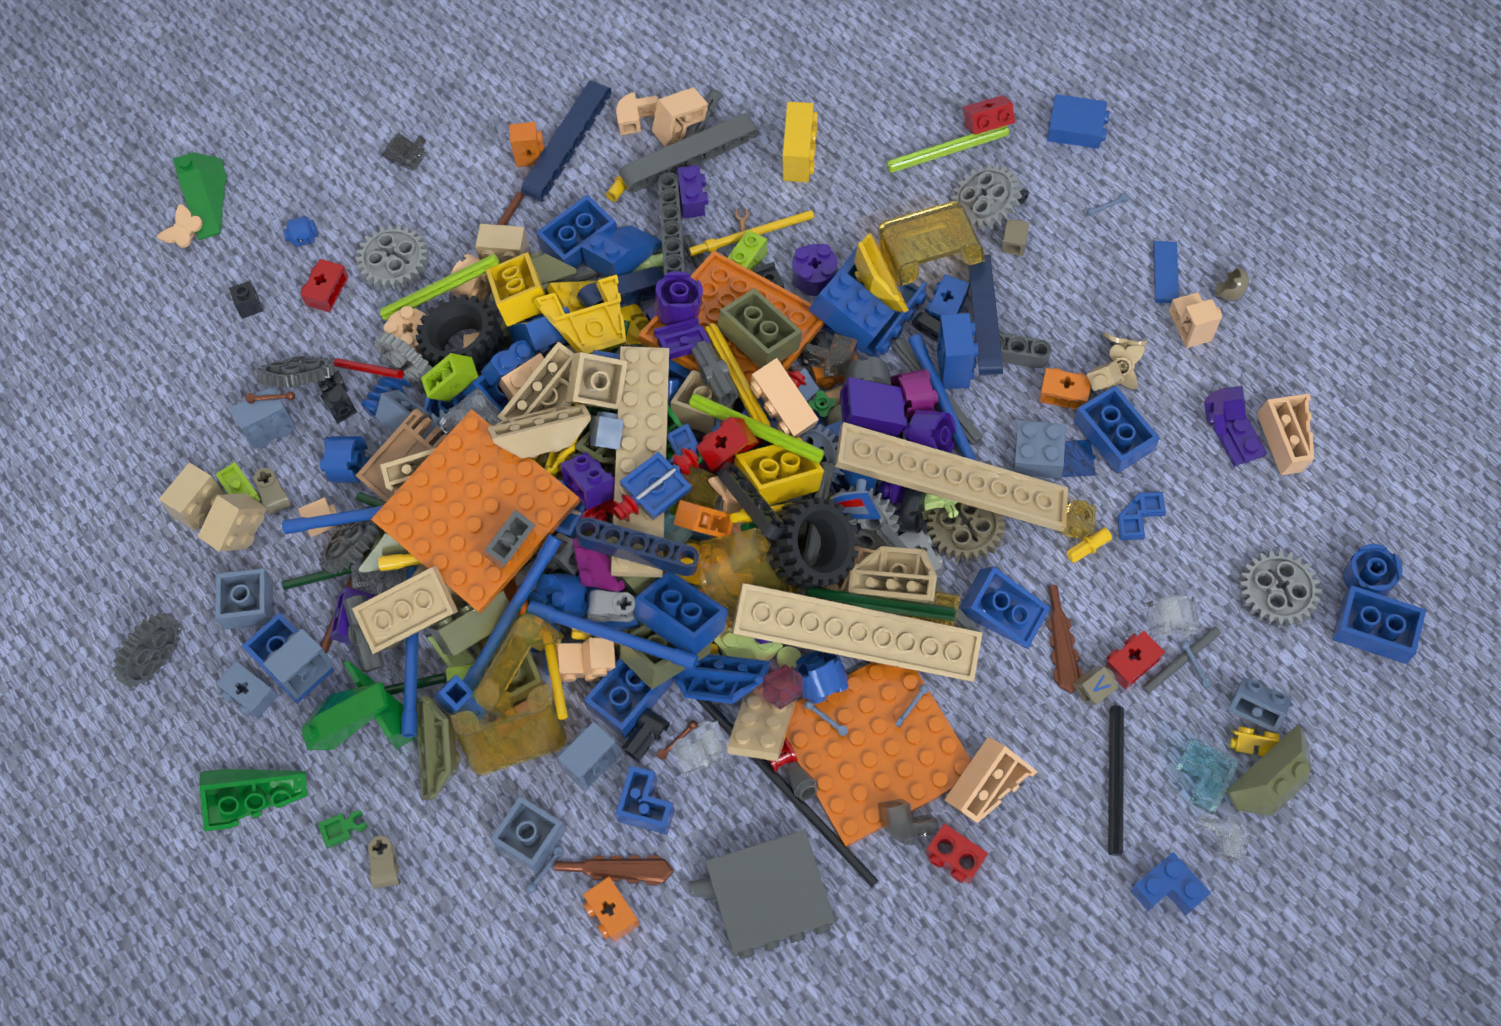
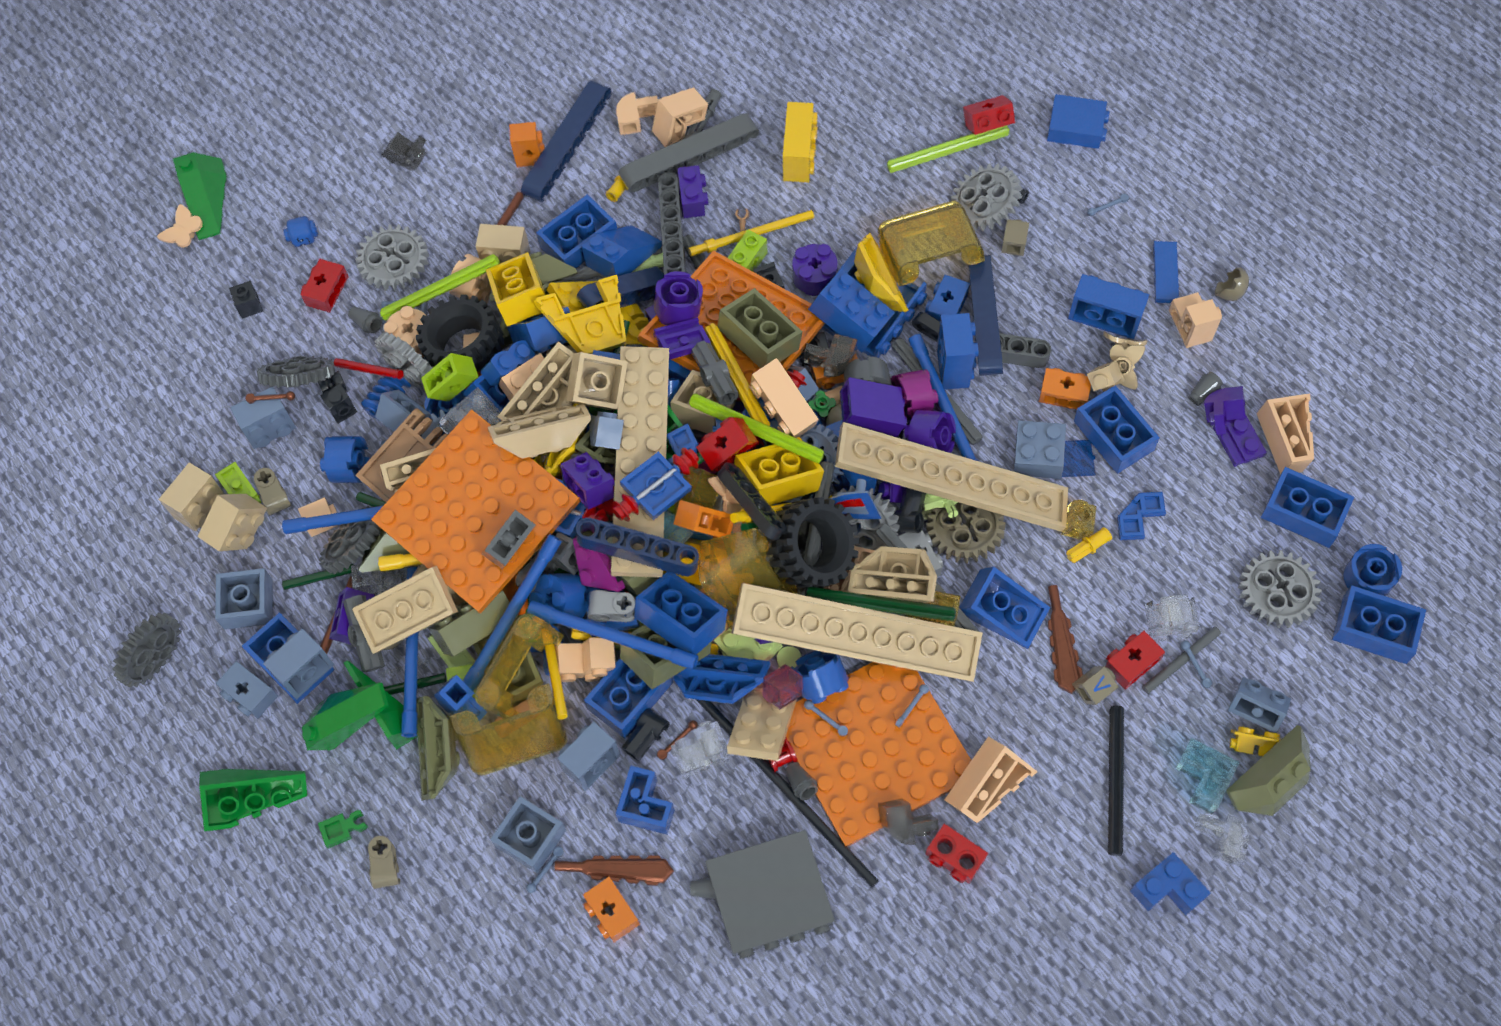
none -> dark grey cone [348,306,382,333]
none -> blue brick [1068,274,1150,340]
none -> dark grey cone [1188,372,1223,406]
none -> blue brick [1260,467,1354,548]

